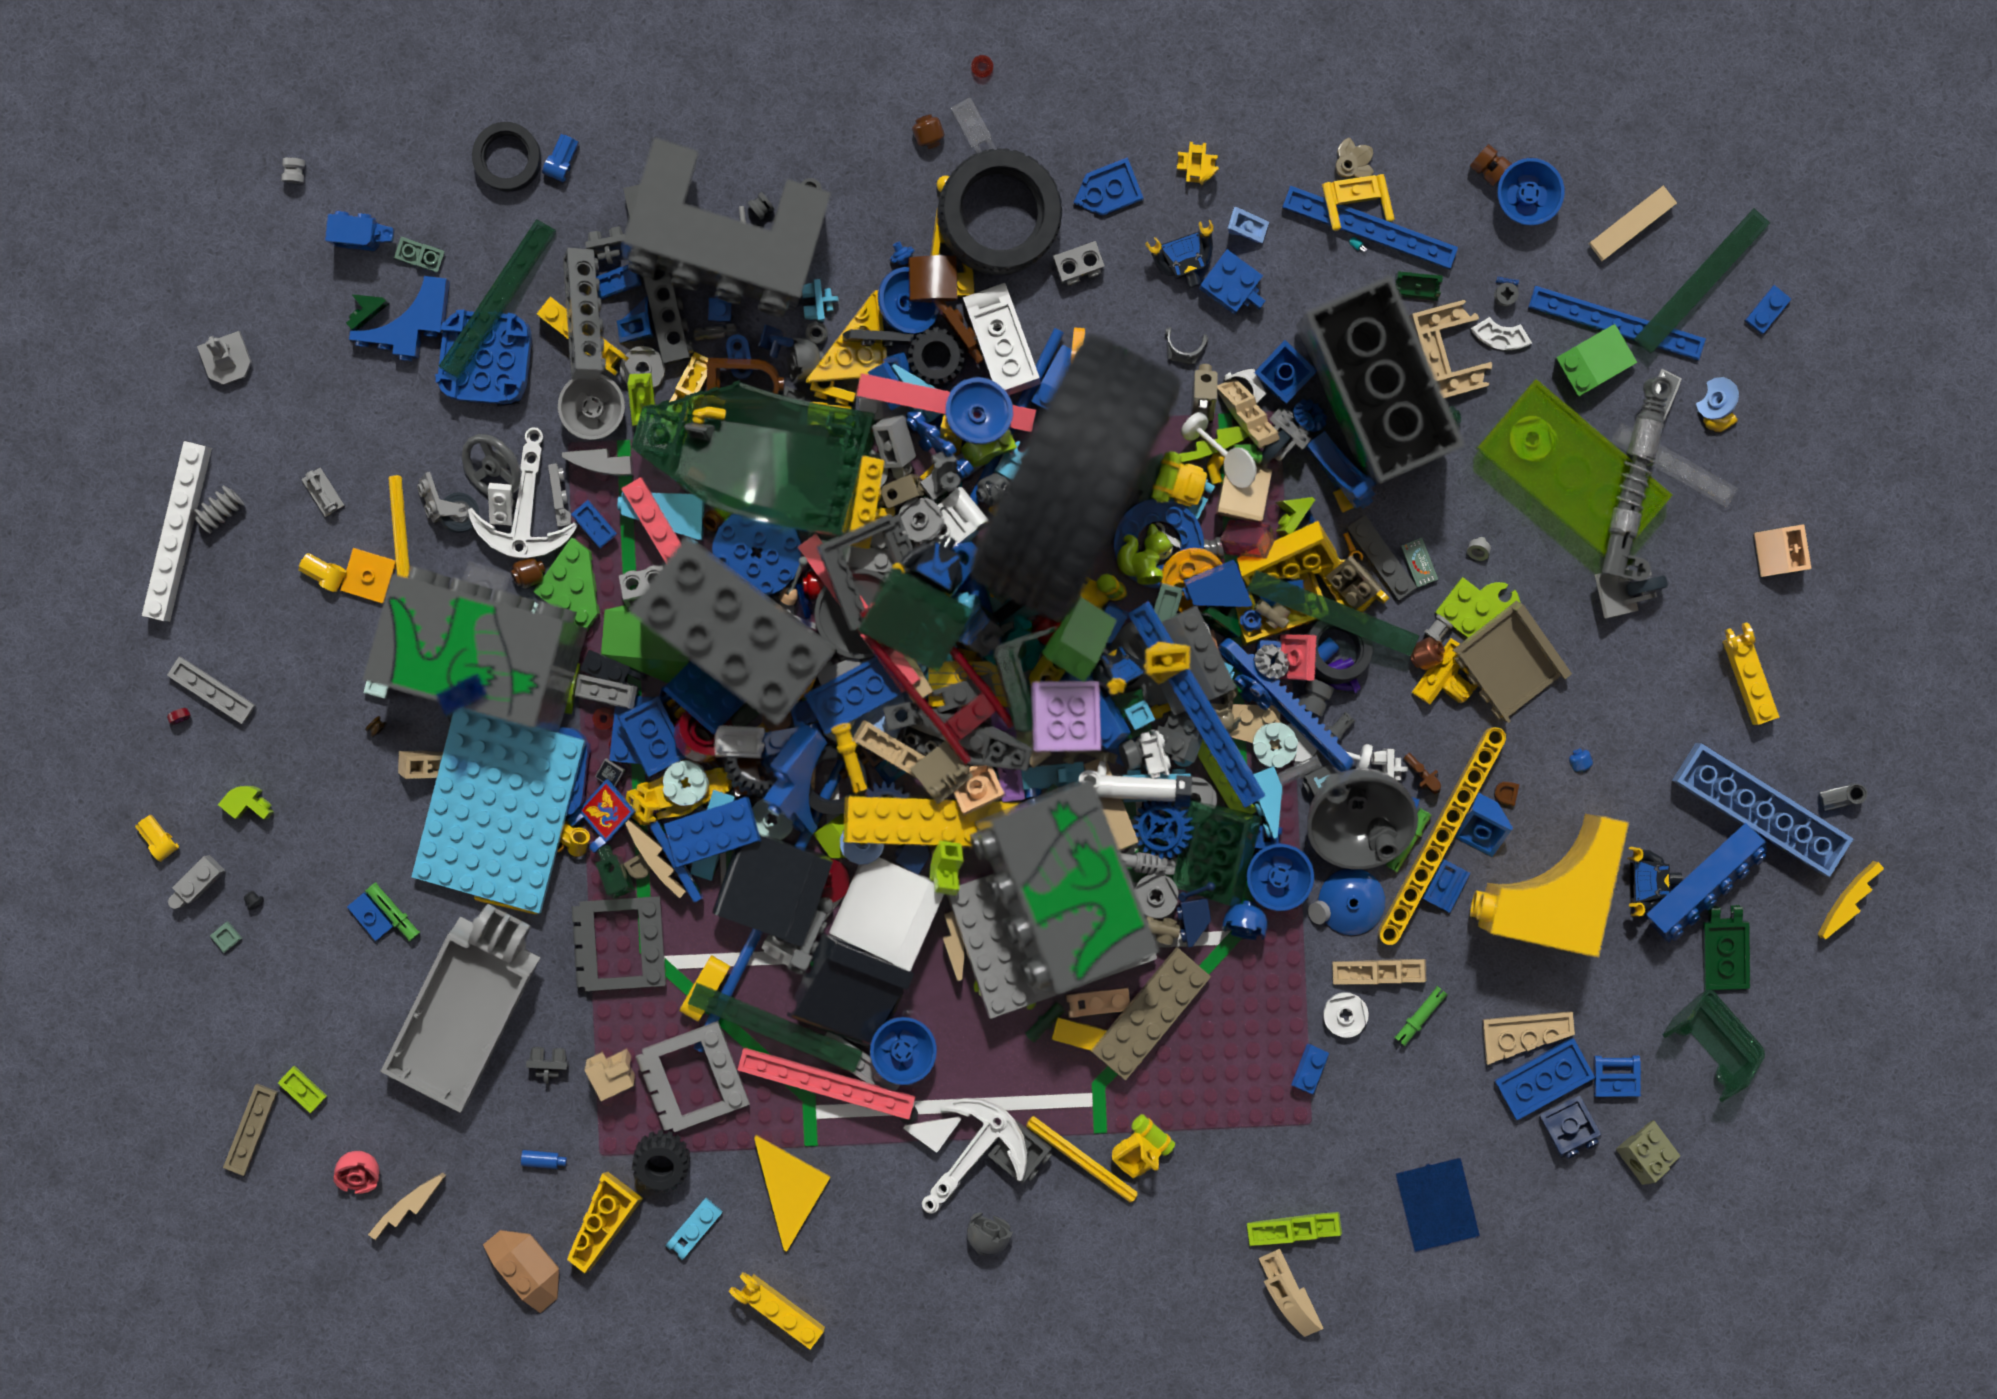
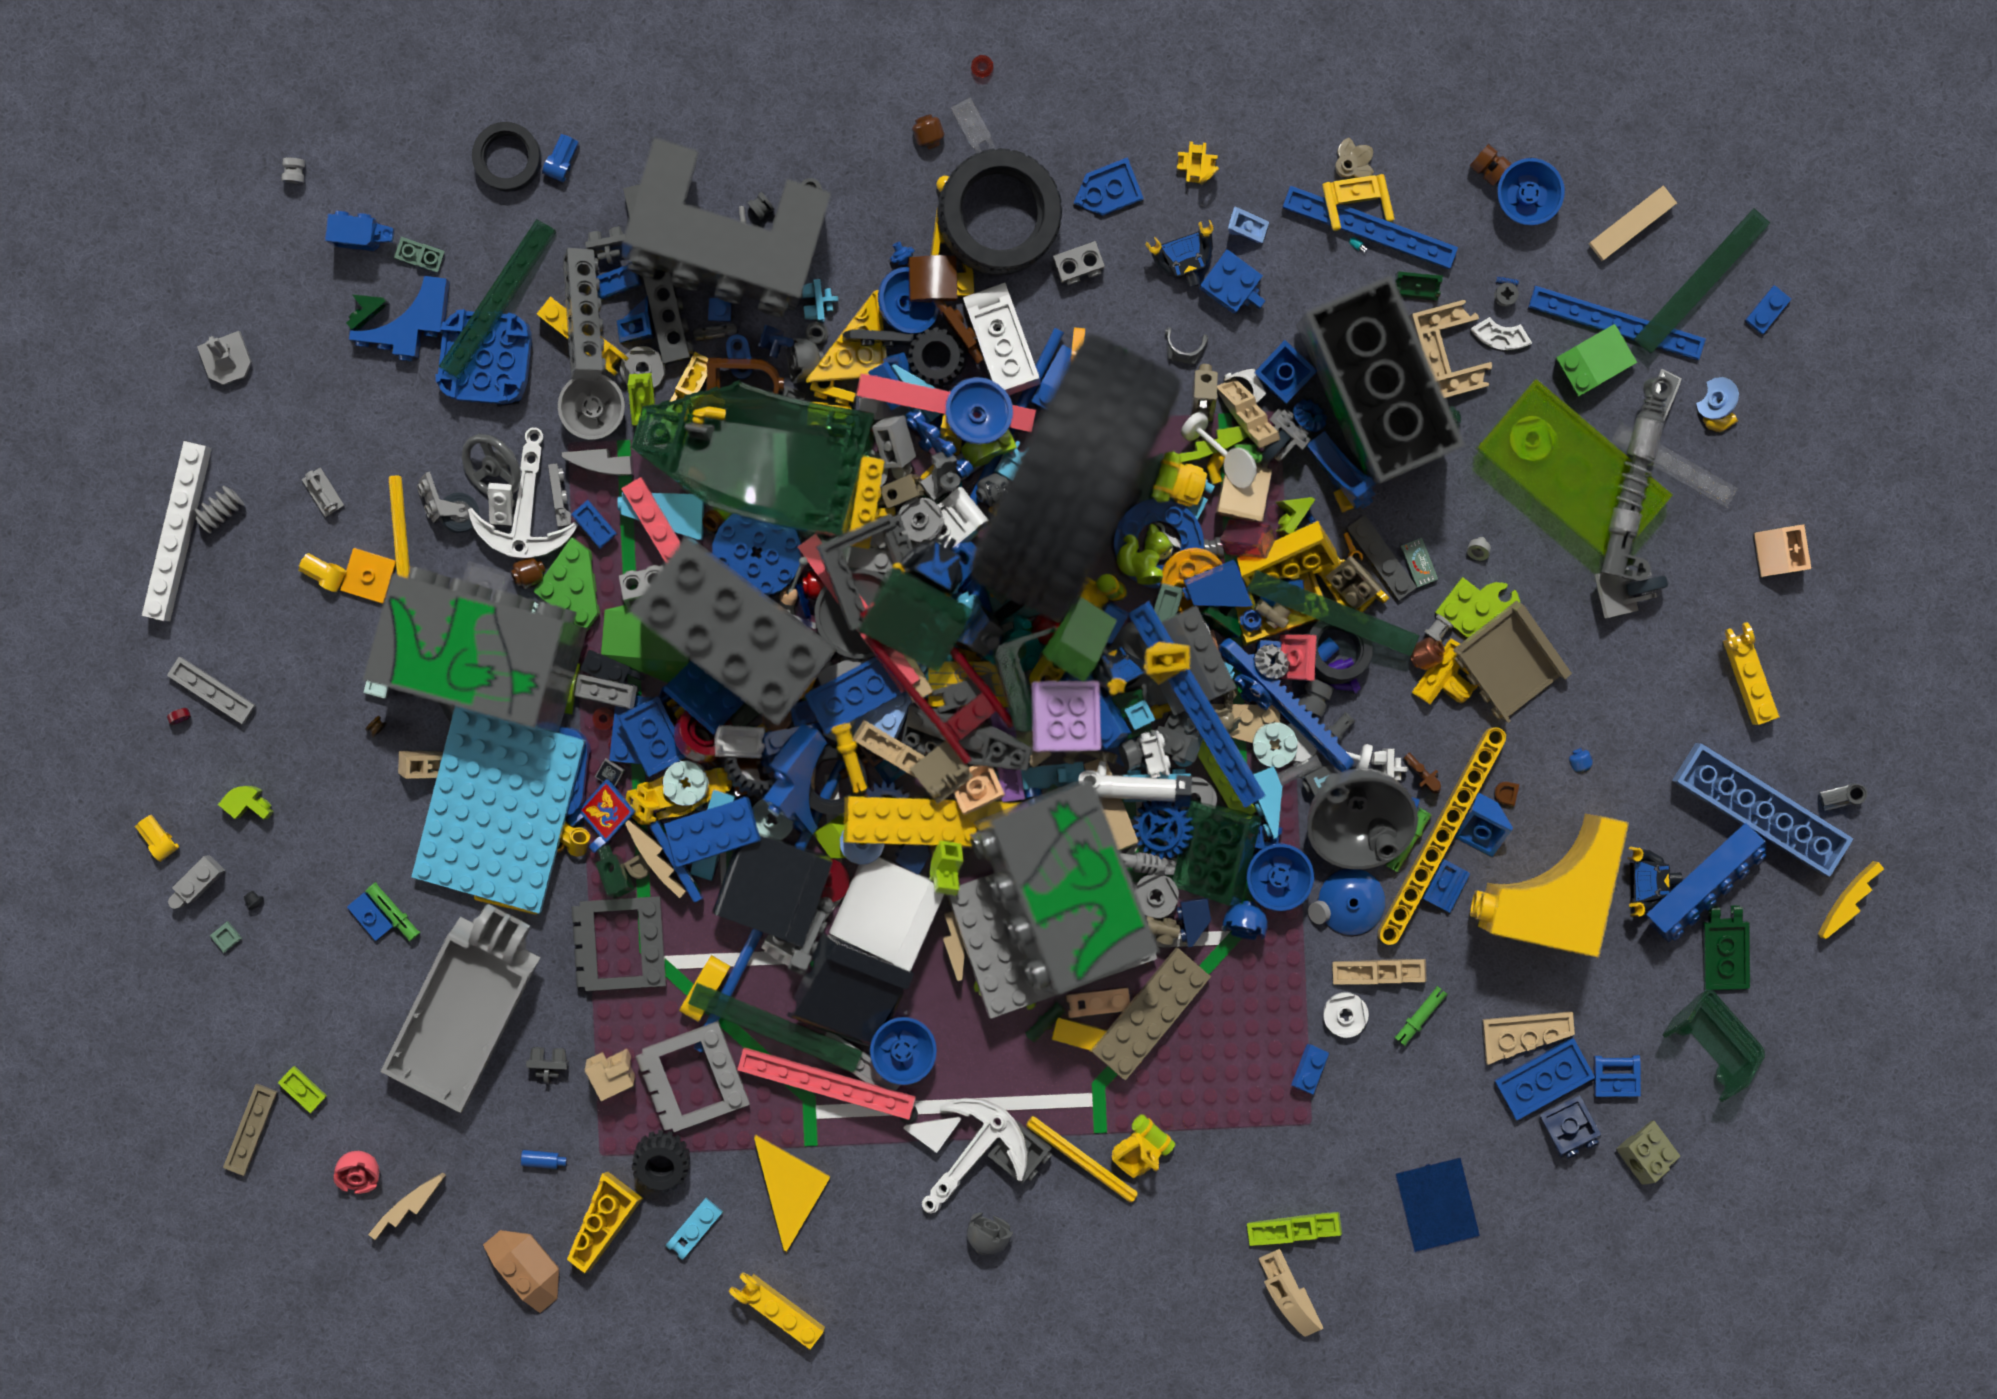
clear blue slope [436,673,487,716] -> none
dark grey brick [883,702,919,731] -> none
dark blue hinge [1178,882,1215,902] -> none

